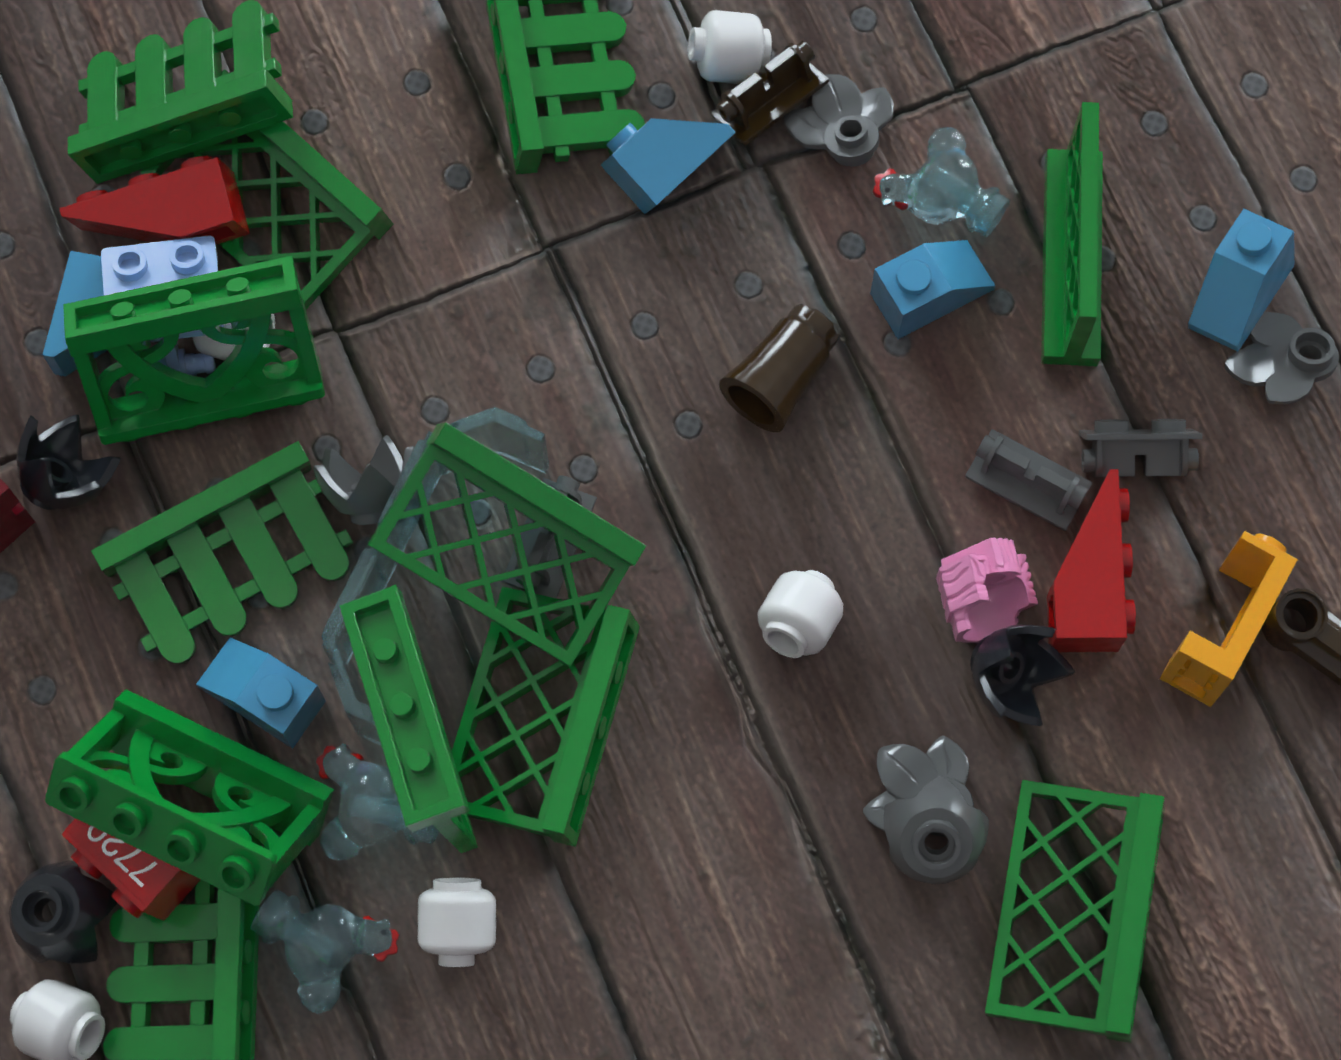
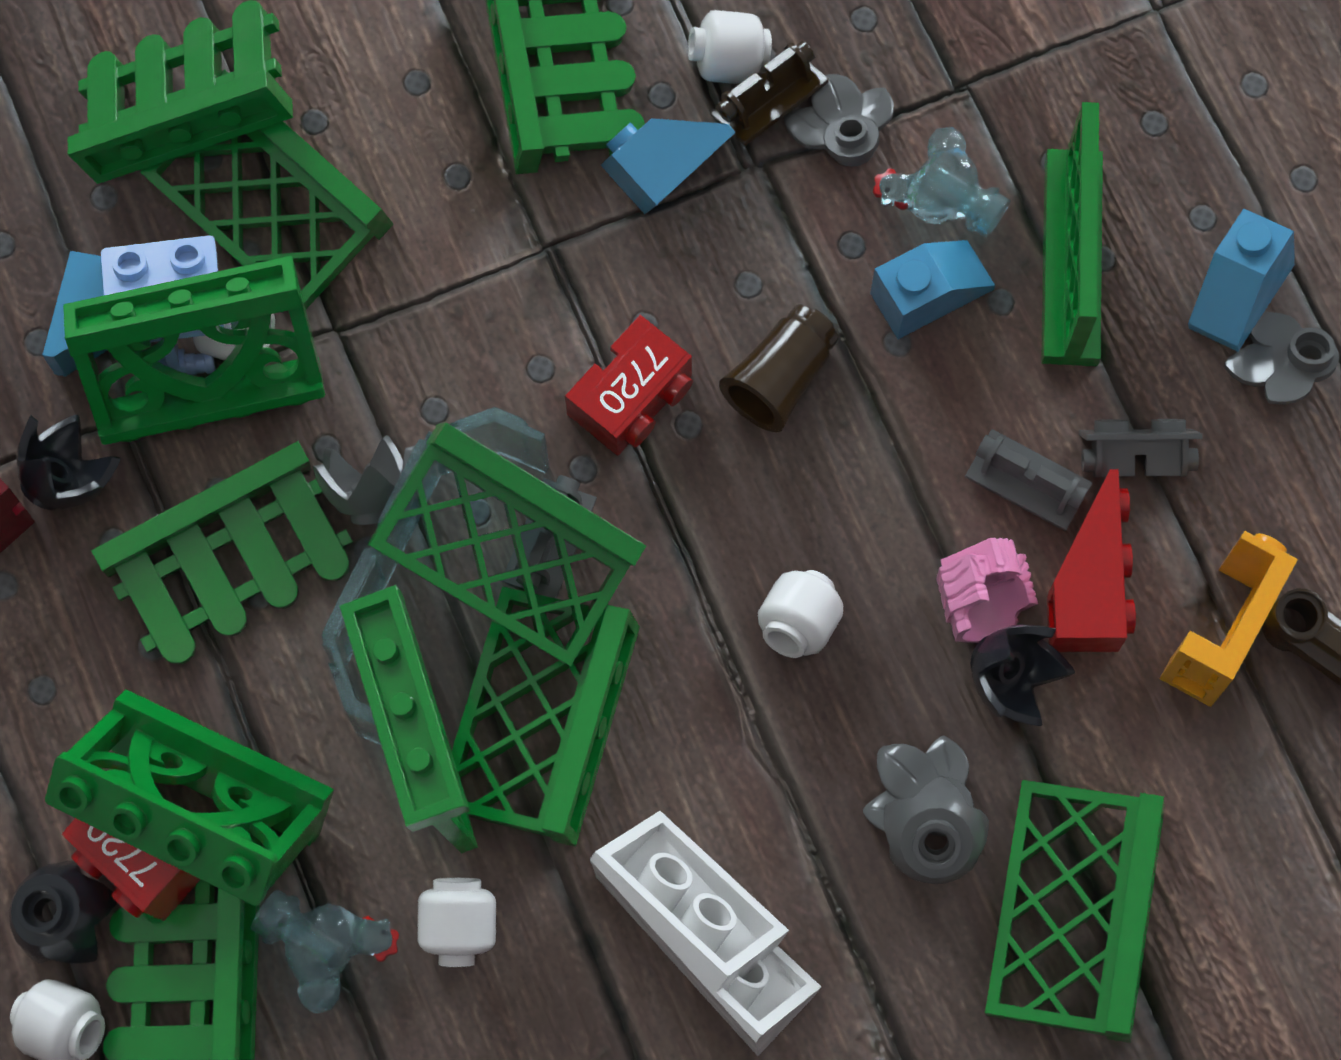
red slope [59,156,250,245] -> none
dark azure slope [196,637,326,749] -> none
clear light blue animal [316,743,439,861] -> none
none -> red brick [565,315,693,456]
none -> white slope [590,811,821,1056]

